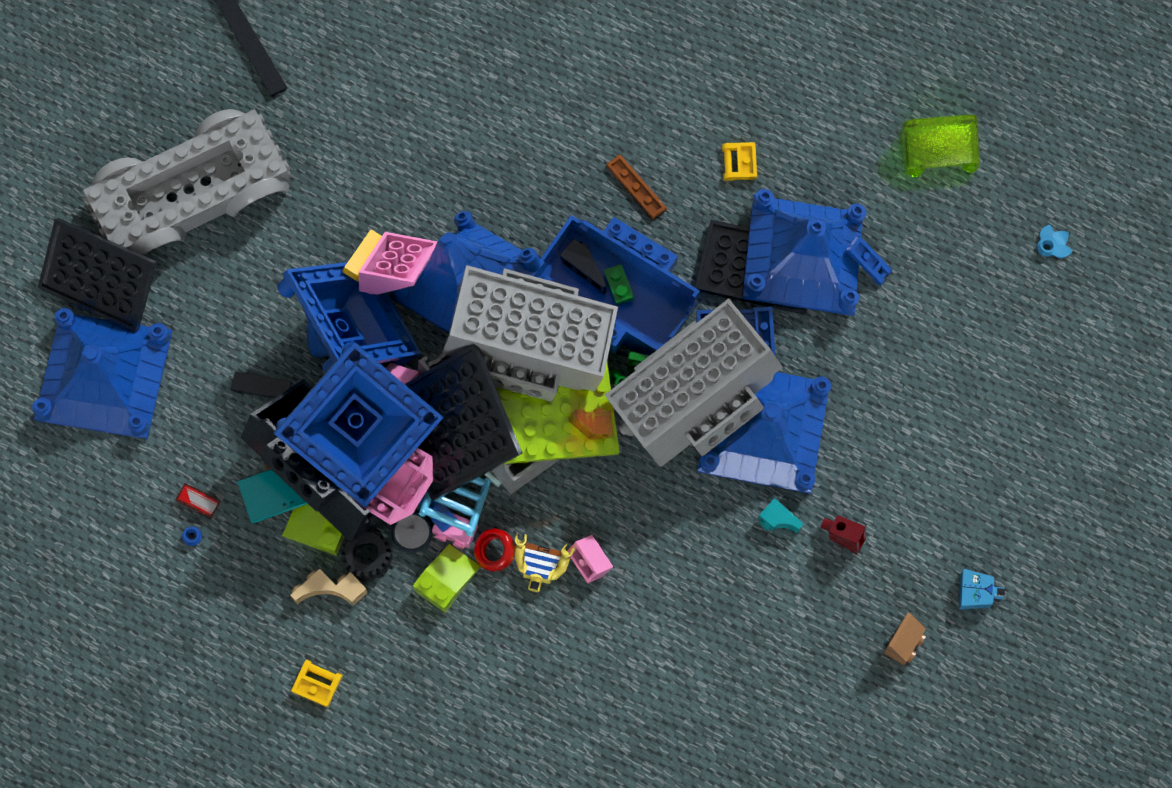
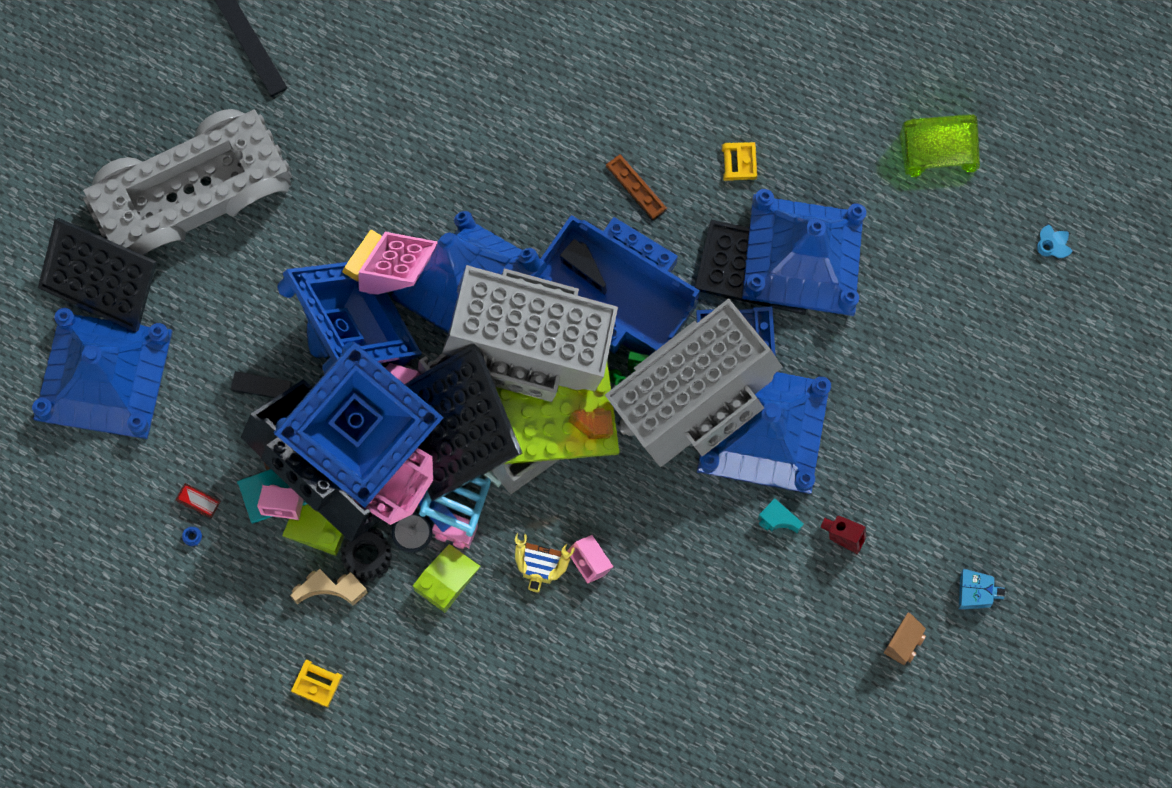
red wheel [474,528,516,572] -> none
green plate [604,264,634,306] -> none
blue plate [845,236,892,286] -> none
none -> bright pink brick [258,485,304,520]

